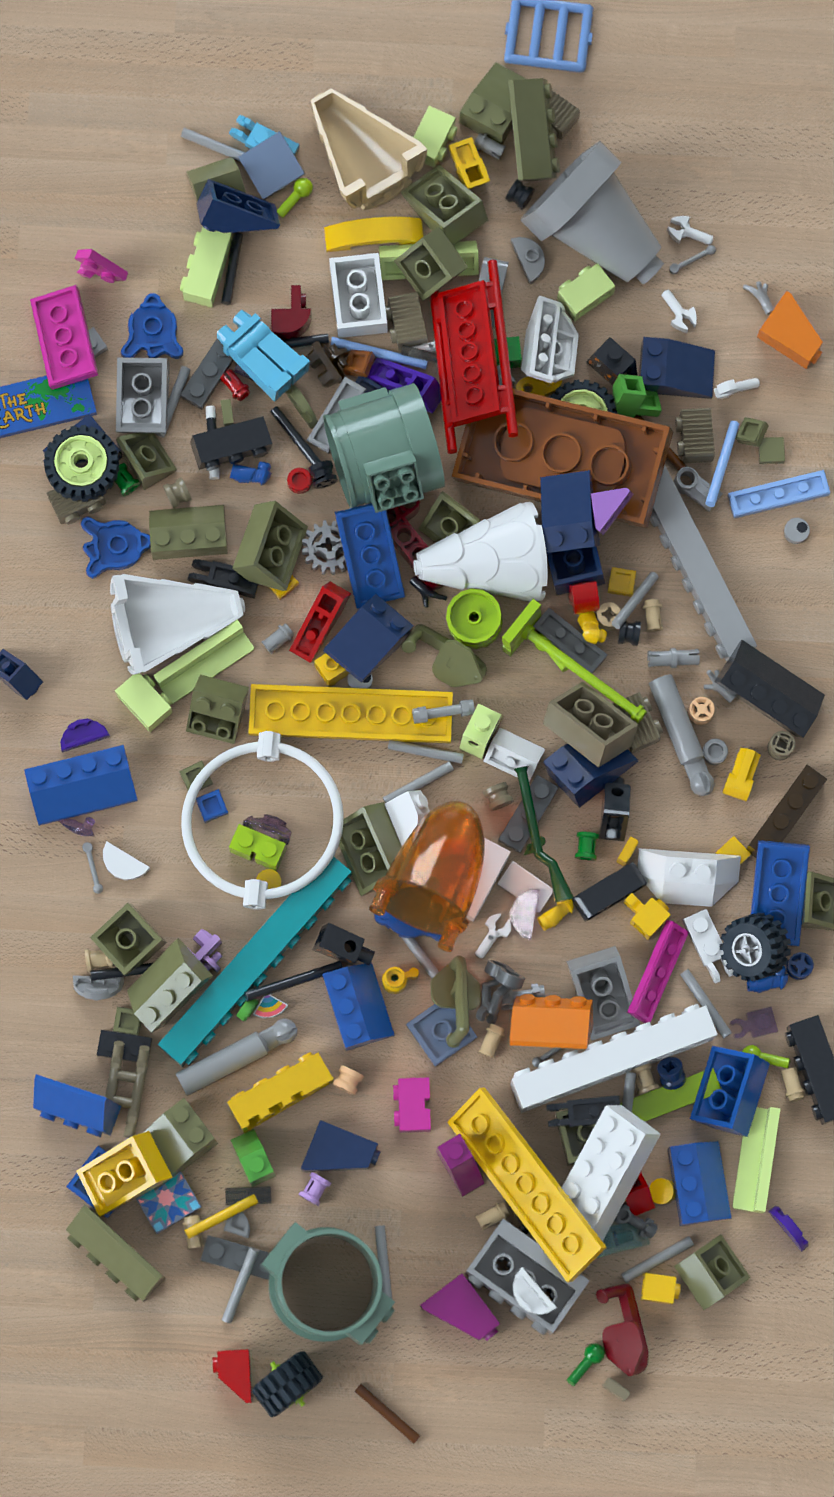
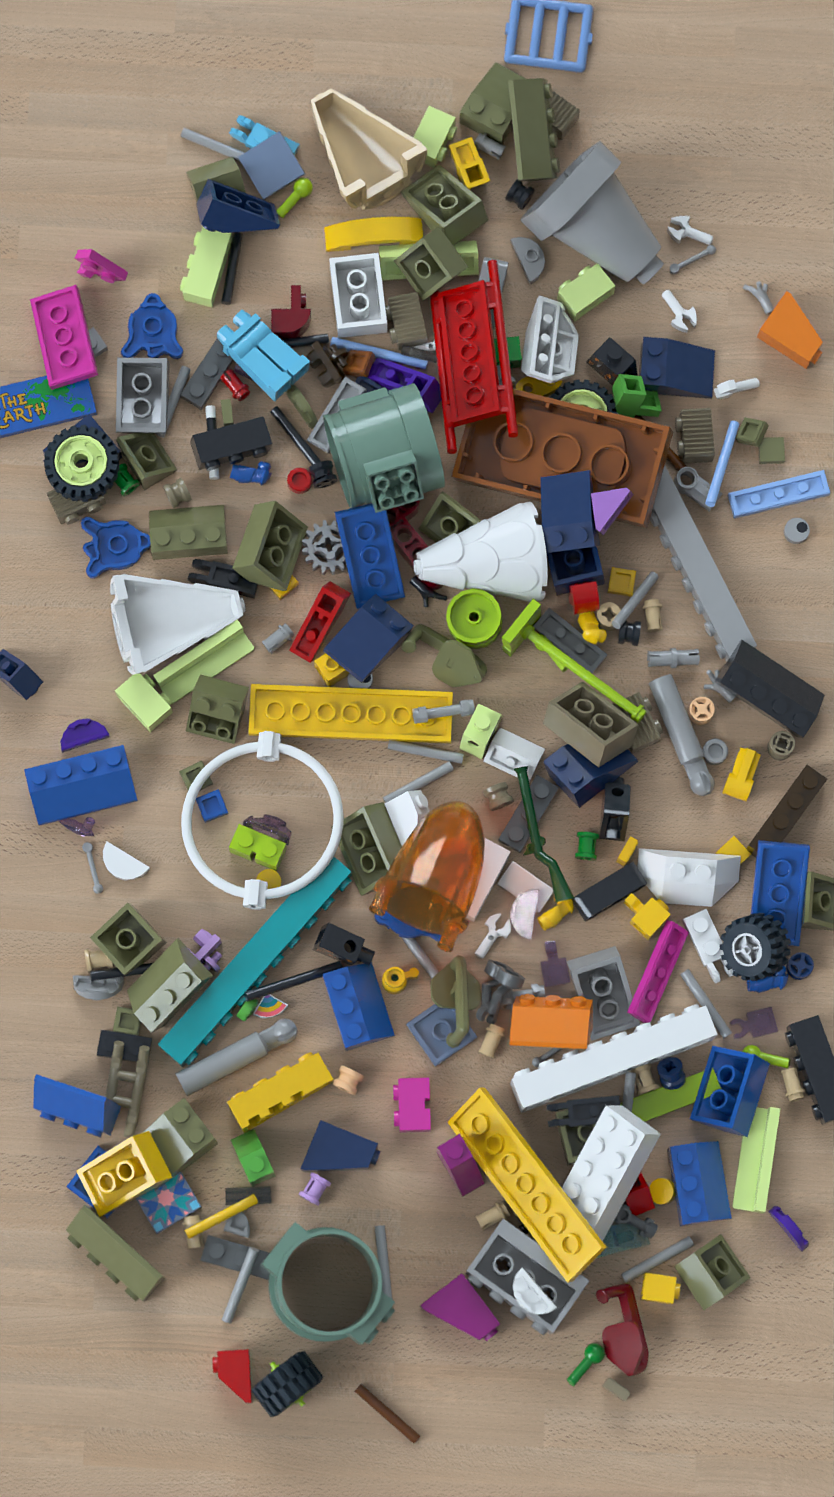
none -> clear purple plate [540,940,570,988]

